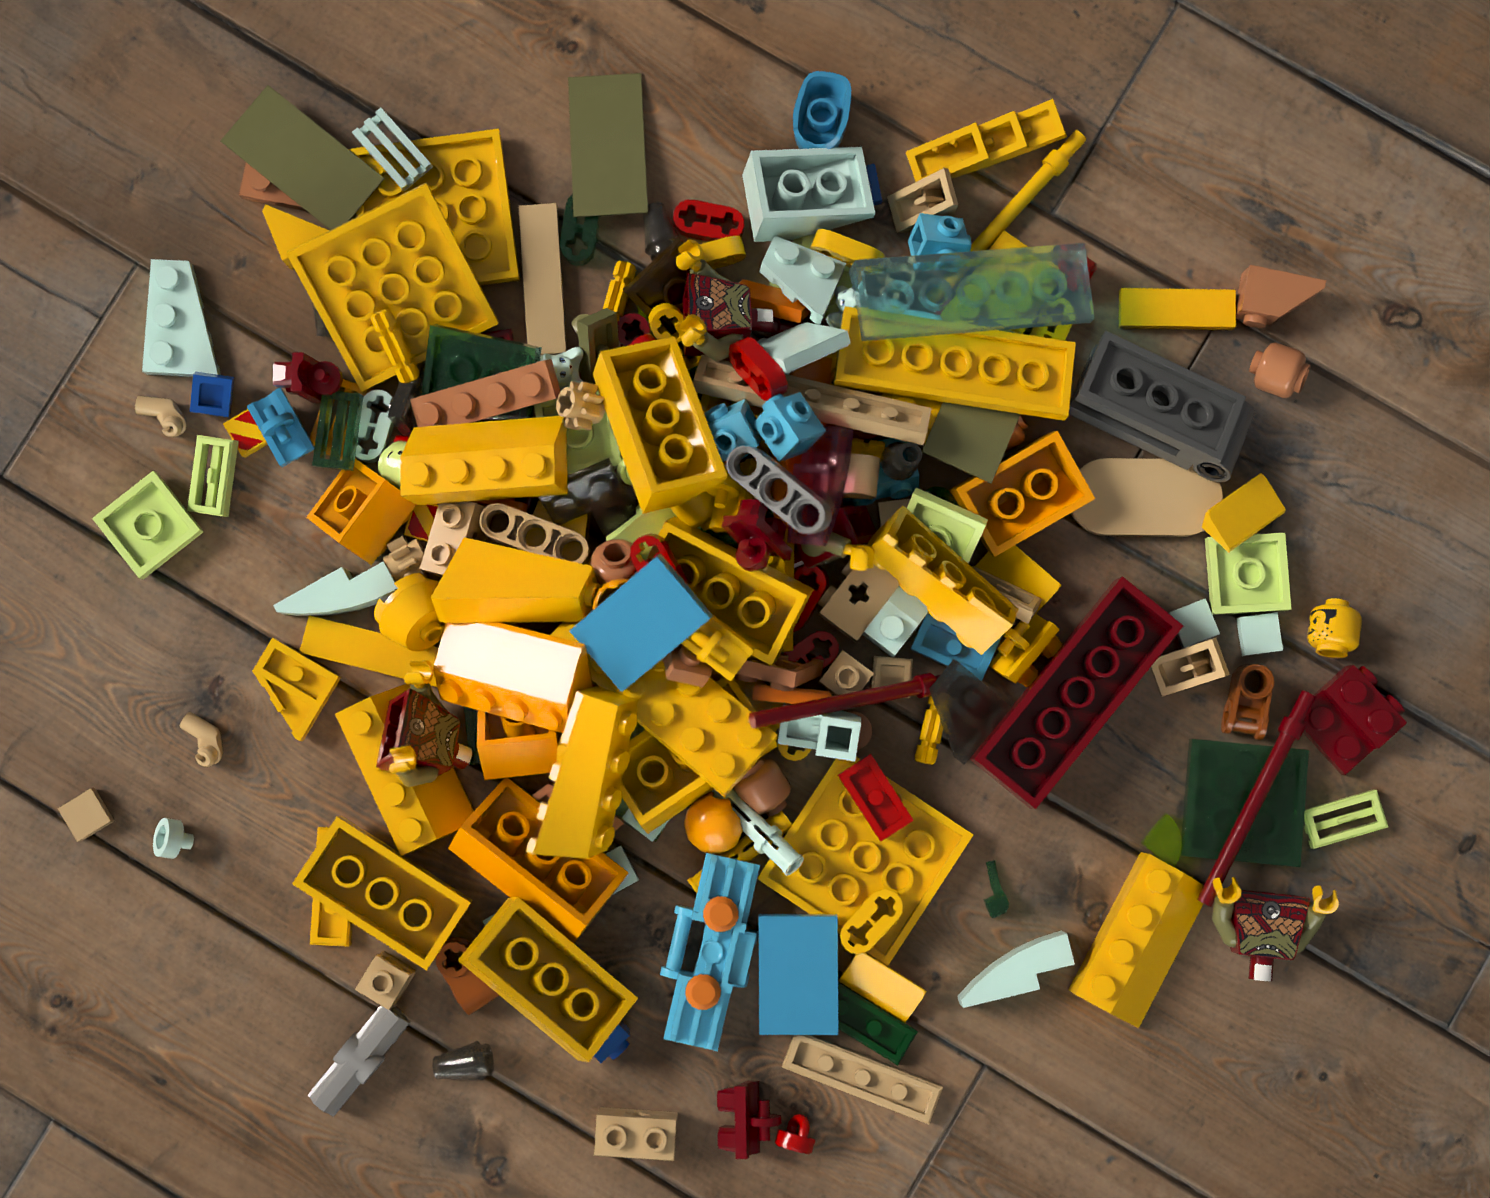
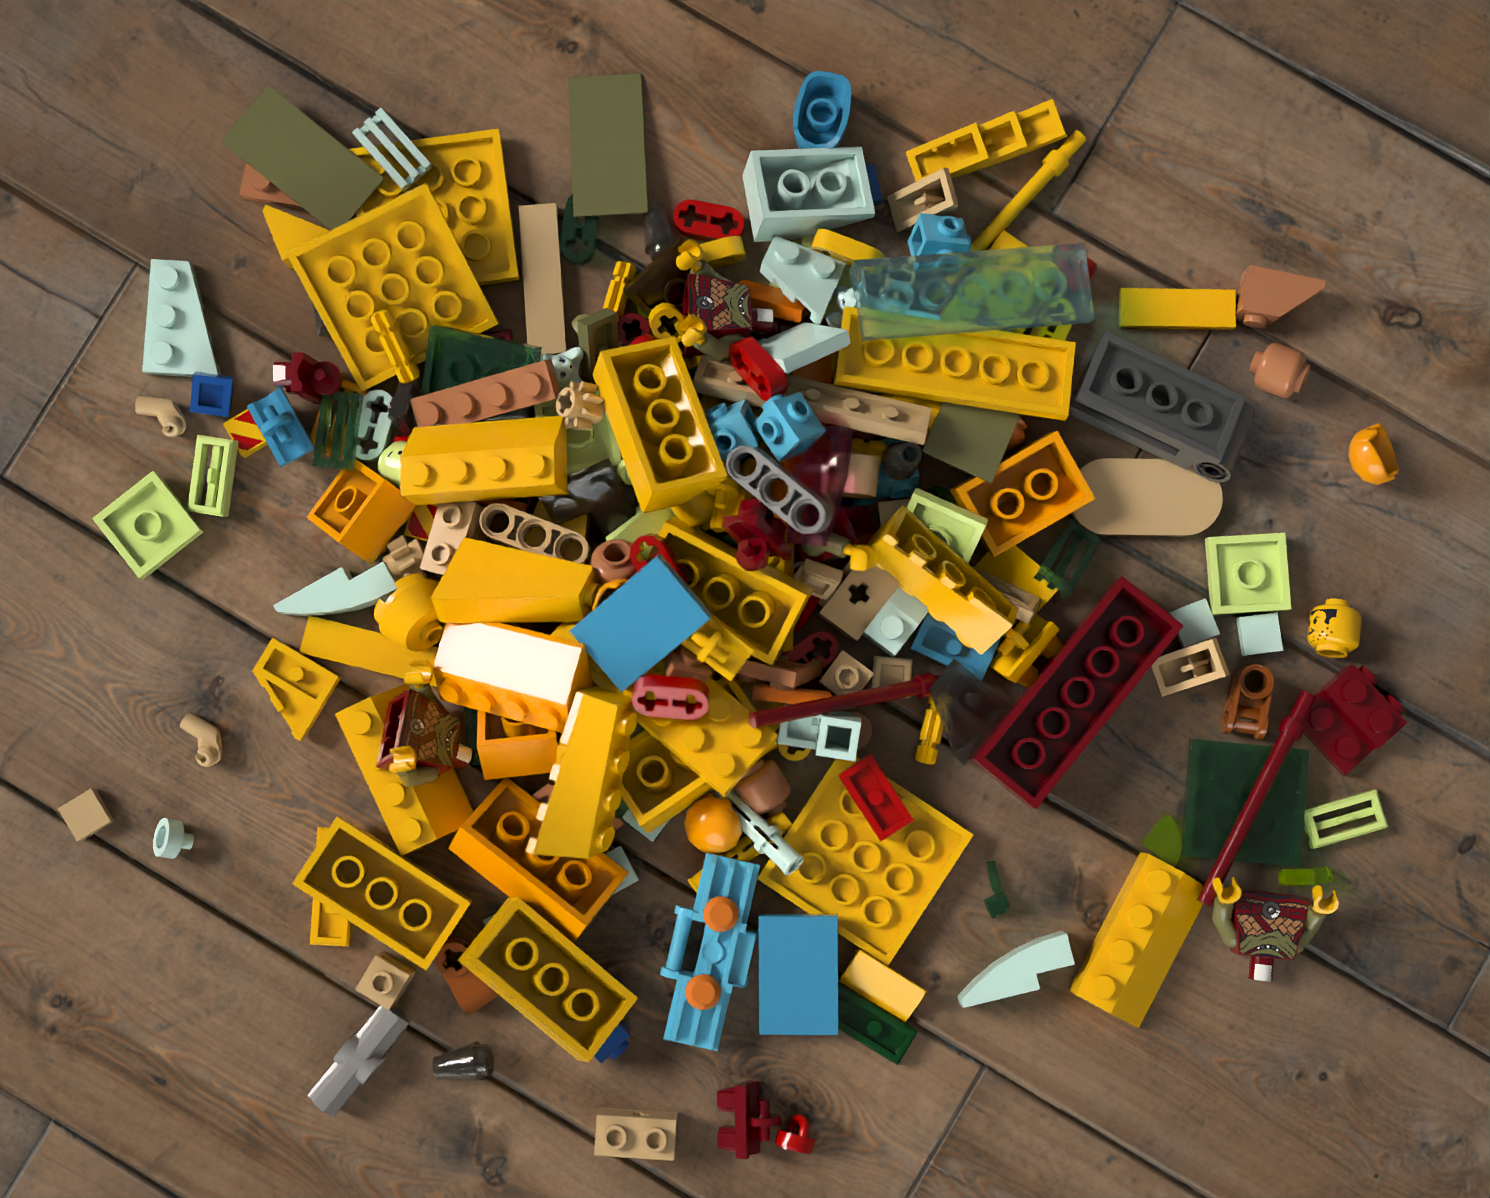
tan tile [782,1035,943,1124] -> none
yellow beam [840,889,903,955] -> none
yellow slope [1202,473,1286,553] -> none
none -> red beam [632,675,710,720]
none -> tan tile [793,558,843,600]
none -> clear green tile [1034,518,1102,599]
none -> clear neon green tile [1278,866,1333,885]
none -> light orange hair [1348,423,1399,485]

